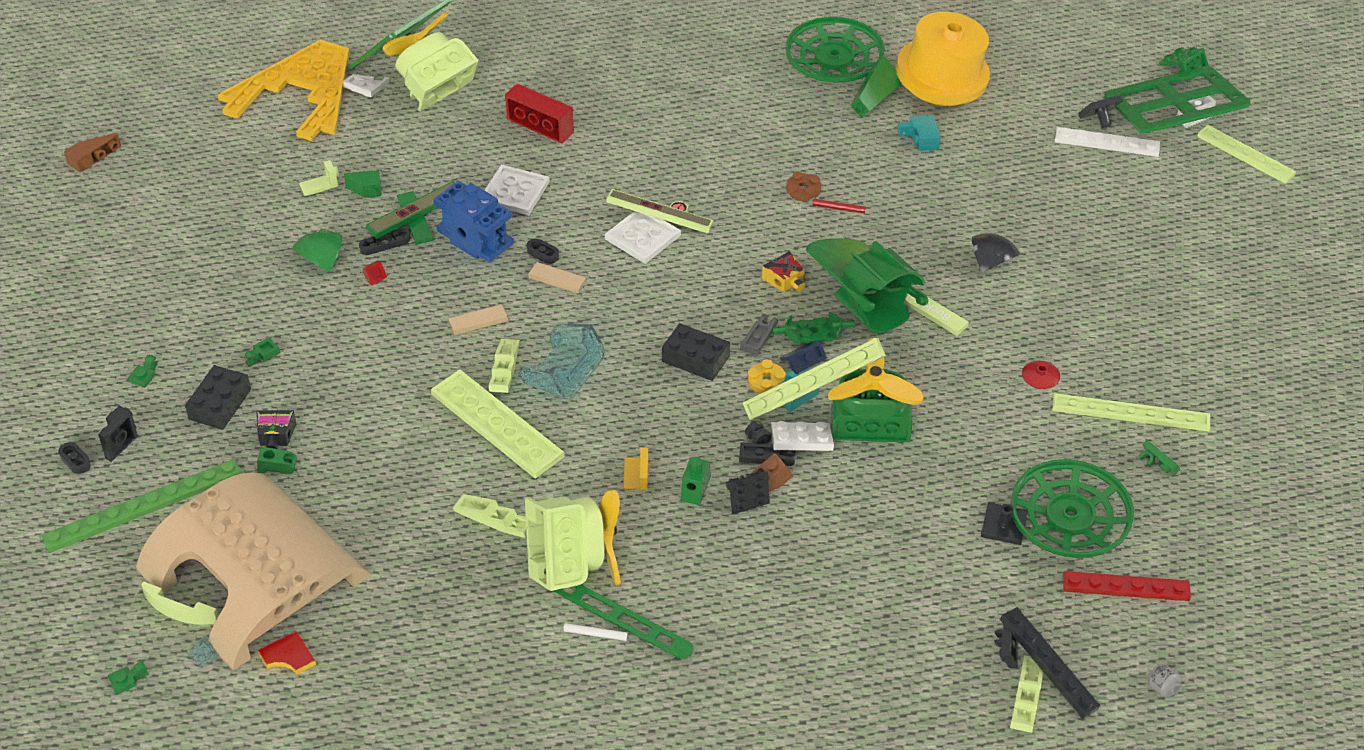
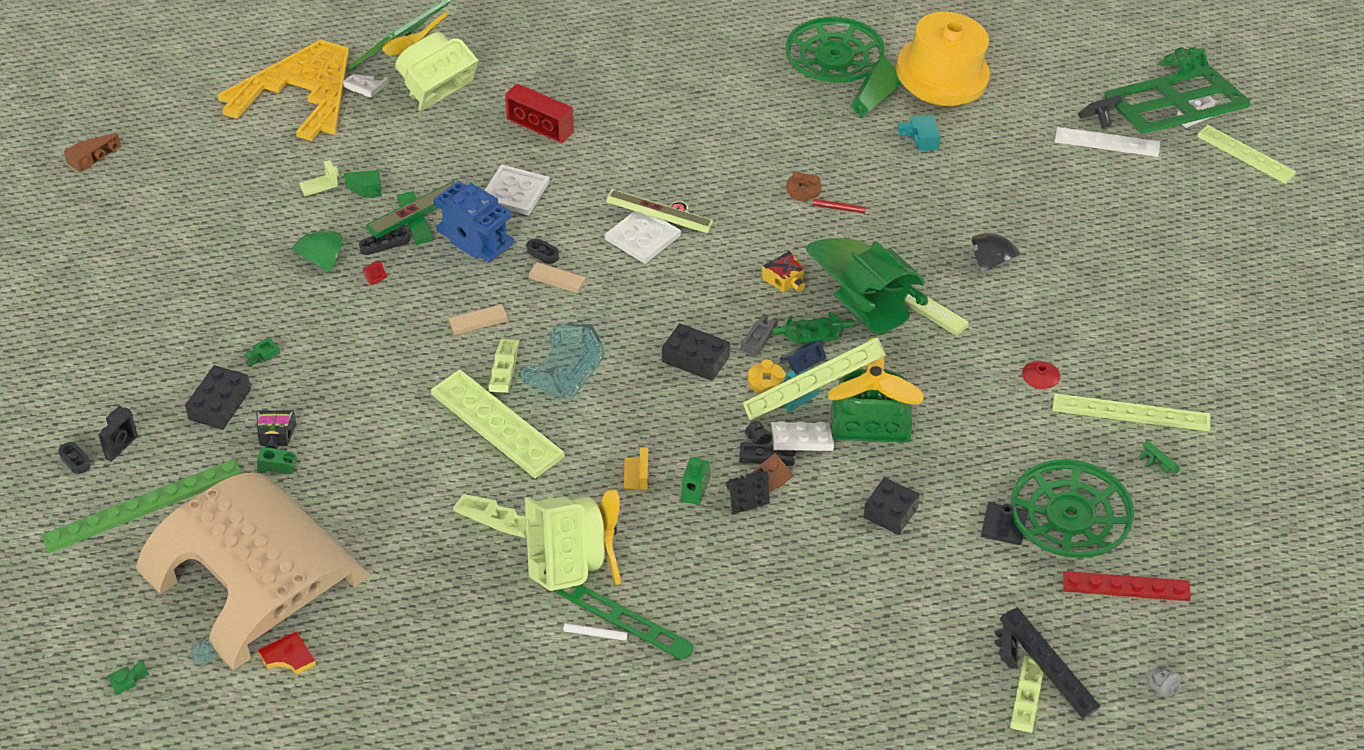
green plate [128,354,158,388] -> none
yellowish green slope [141,582,218,625] -> none
none -> black brick [863,477,920,535]

